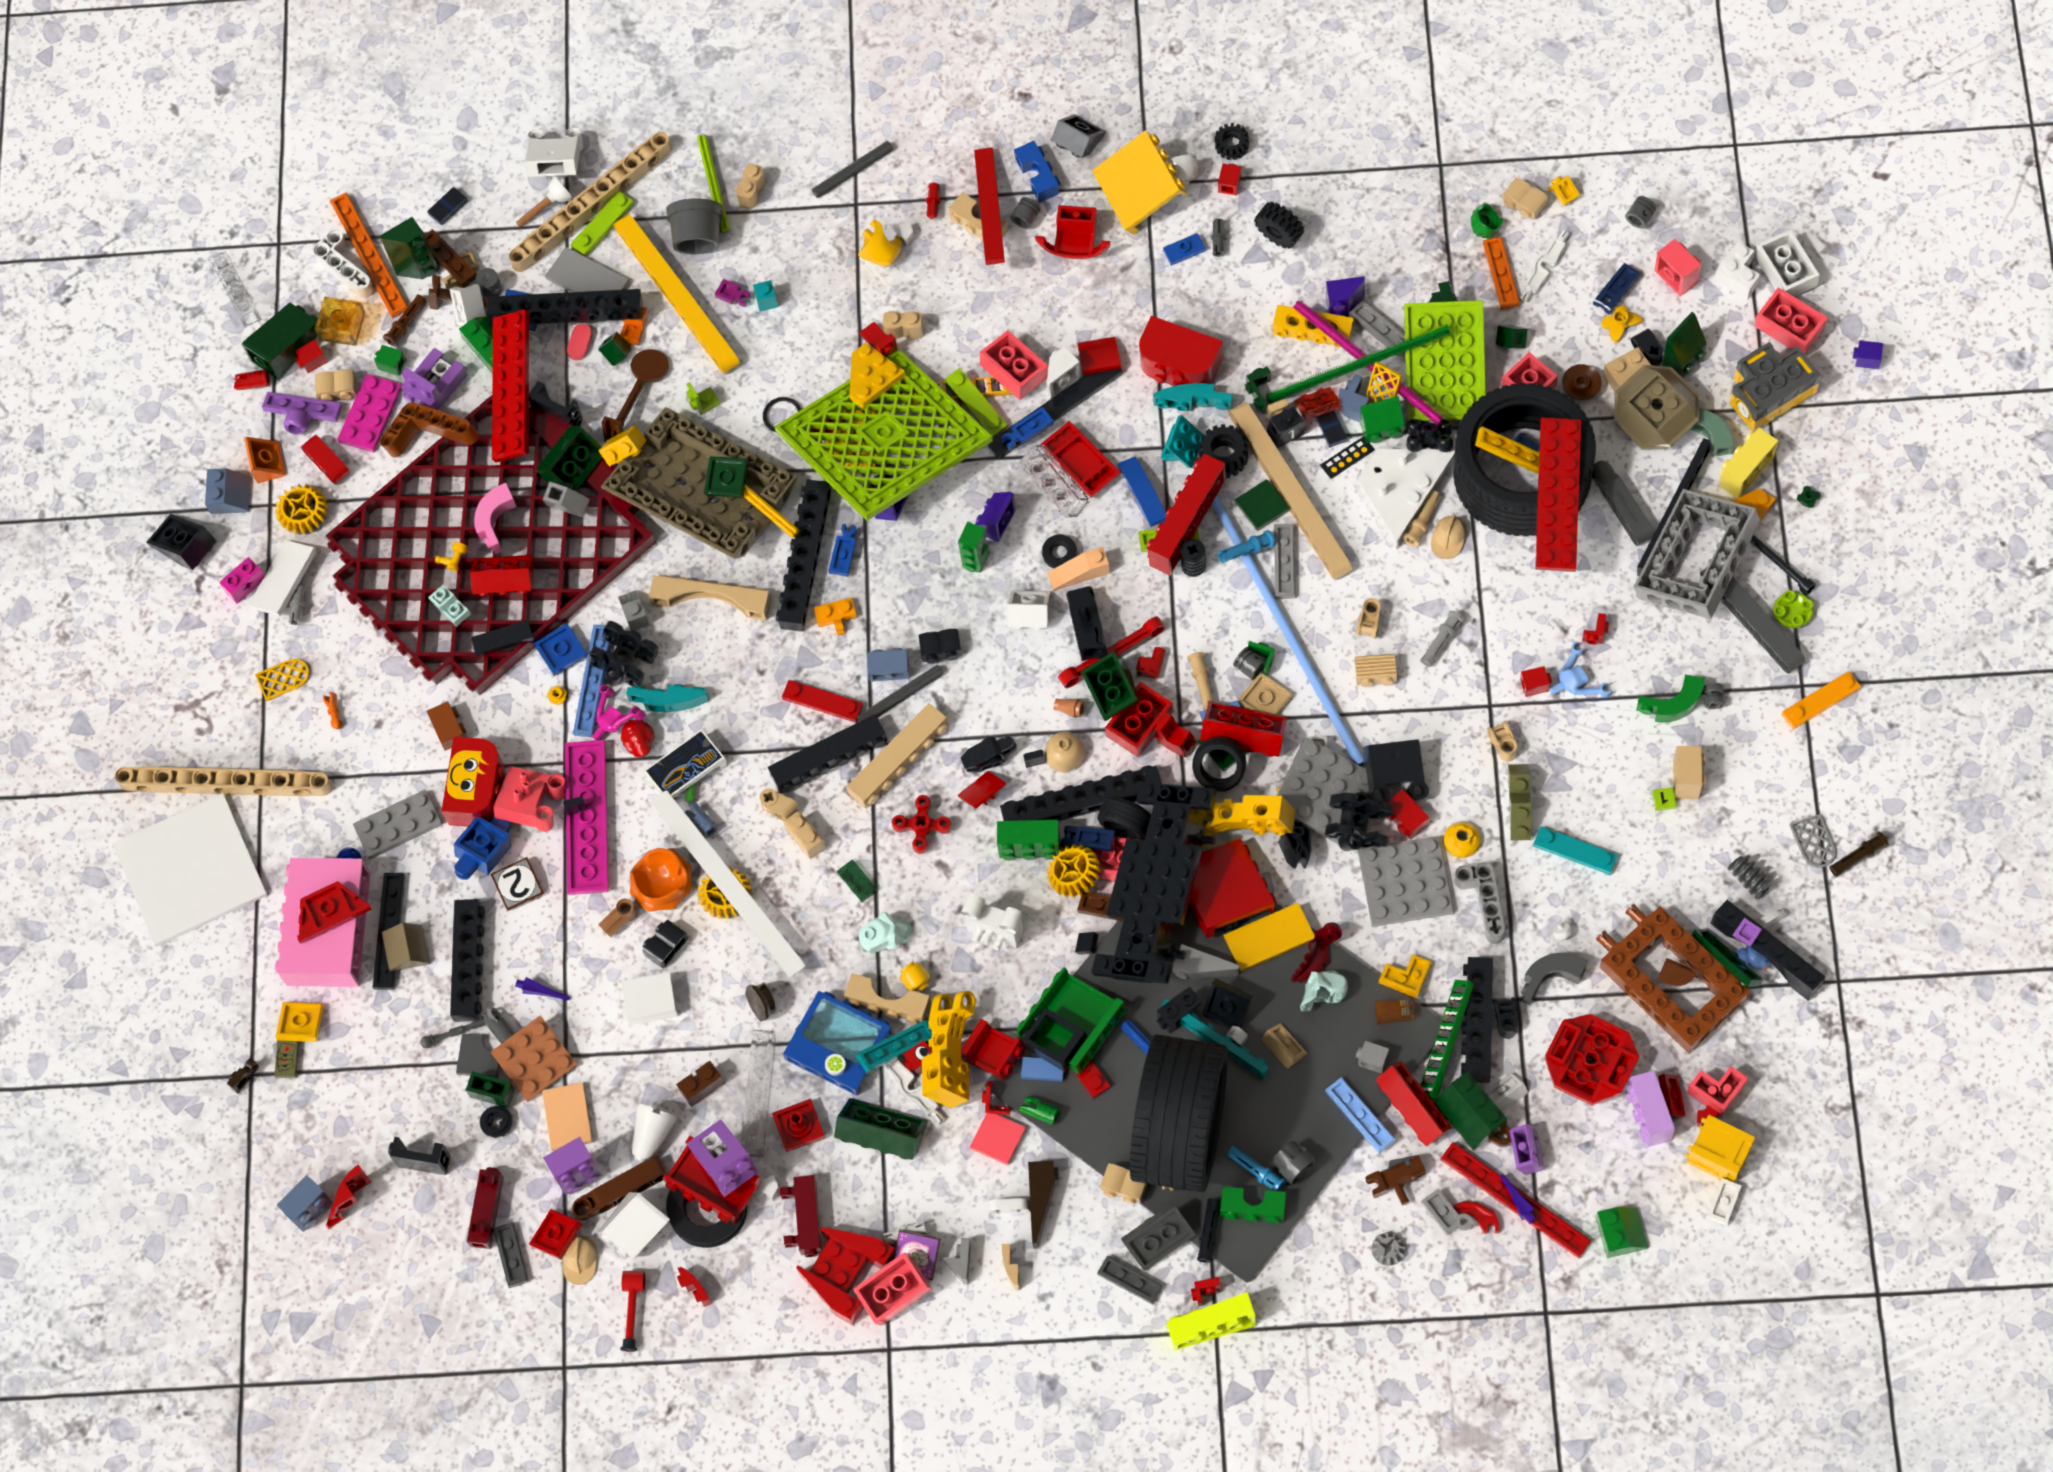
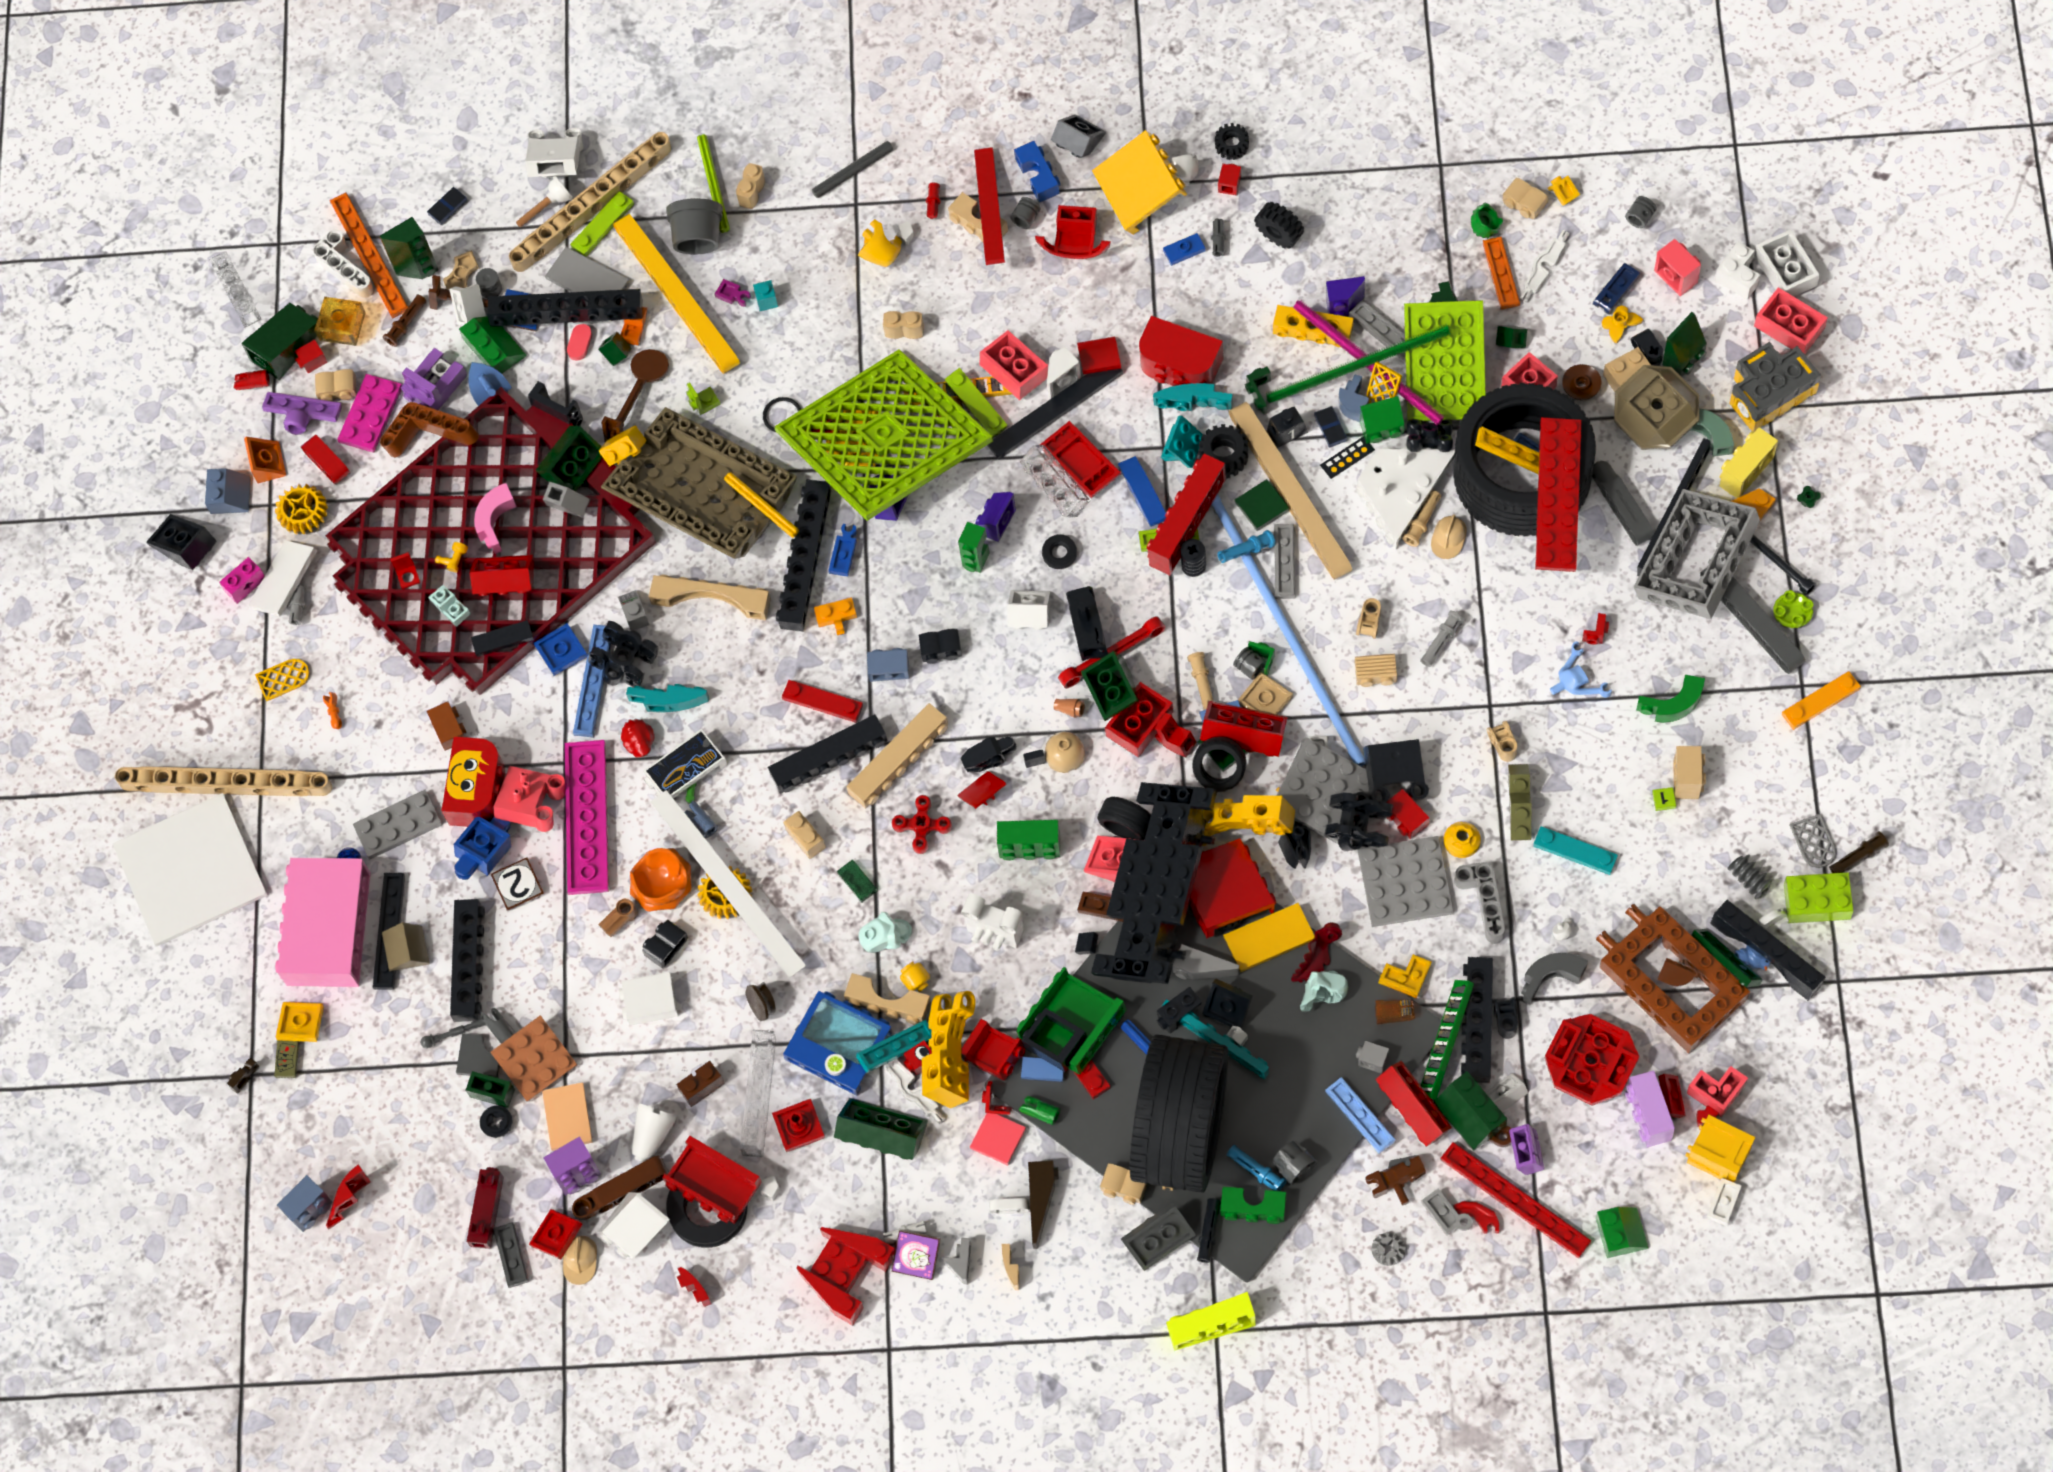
red wing [297,881,372,944] -> none
green brick [374,345,406,376] -> none
black panel [388,1137,451,1175] -> none
reddish brown plate [425,229,477,288] -> none
red plate [492,310,529,463] -> none
dark purple piece [515,977,570,1001] -> none
yellow plate [547,686,567,705] -> none
black tile [563,796,587,815] -> none
dark pink piece [592,684,646,740] -> none
red piece [620,1270,646,1352] -> none
medium lavender brick [686,1119,759,1197] -> none
dark green tile [704,456,749,498] -> none
tan piece [760,788,799,821] -> none
dark red brick [780,1175,822,1257] -> none
yellow plate [850,343,906,409] -> none
coral brick [853,1252,933,1326] -> none
dark grey axle [857,665,943,722] -> none
red bracket [860,322,897,357] -> none
black brick [1000,765,1162,821] -> none
blue plate [1001,407,1054,450] -> none
light nougat slope [1047,547,1110,591] -> none
yellow gear [1047,844,1101,898] -> none
dark blue plate [1060,825,1117,852] -> none
dark grey tile [1097,1255,1163,1305] -> none
red piece [1136,647,1166,679] -> none
red bracket [1191,1277,1221,1307] -> none
tan slope [1262,1023,1307,1069] -> none
tan tile [1267,399,1289,418] -> none
clear red plate [1293,386,1341,421] -> none
dark purple piece [1500,1174,1536,1224] -> none
red brick [1520,666,1552,697] -> none
dark grey wheel [1703,683,1725,709] -> none
medium lavender plate [1732,918,1762,947] -> none
dark purple brick [1852,340,1883,369] -> none
none -> red bracket [390,552,420,589]
none -> medium blue shield [468,362,512,406]
none -> lime brick [1783,872,1853,924]

